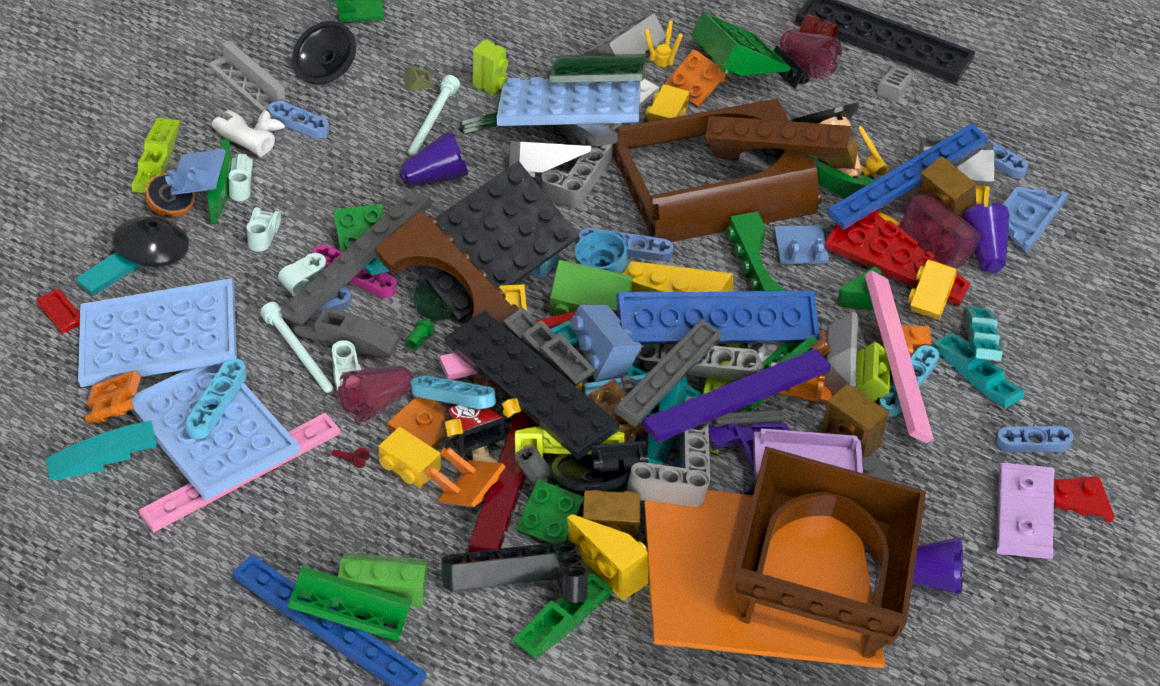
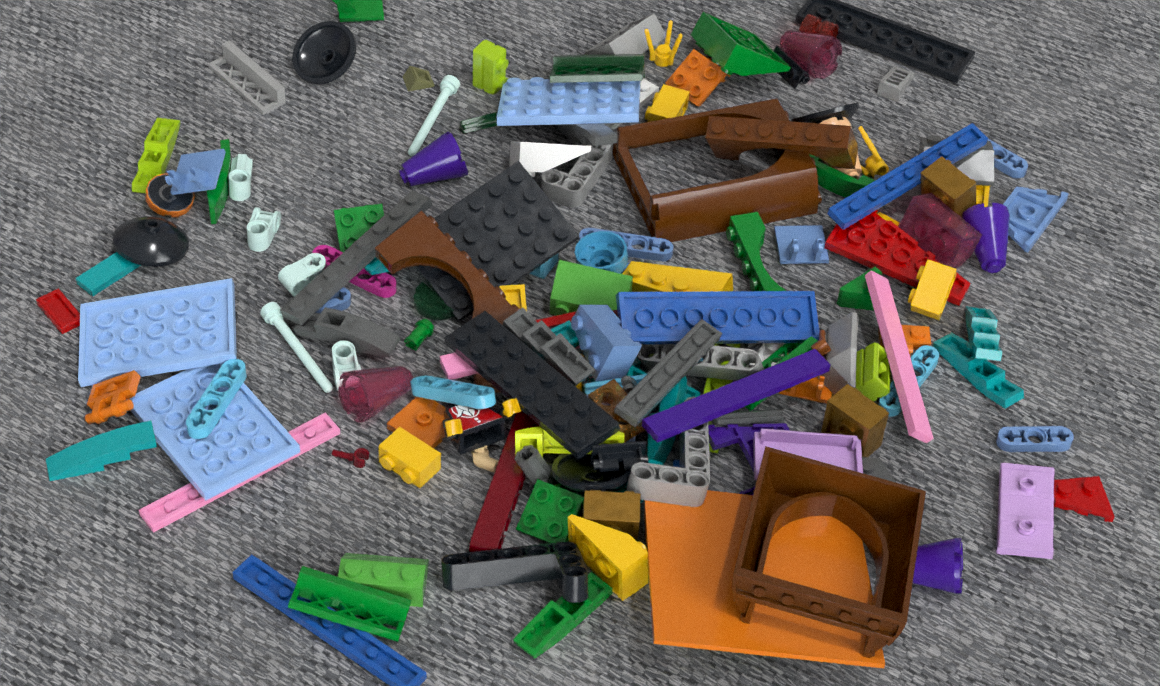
white piece [211,110,285,157] -> none
medium blue beam [268,101,329,139] -> none
orange plate [425,447,505,507] -> none

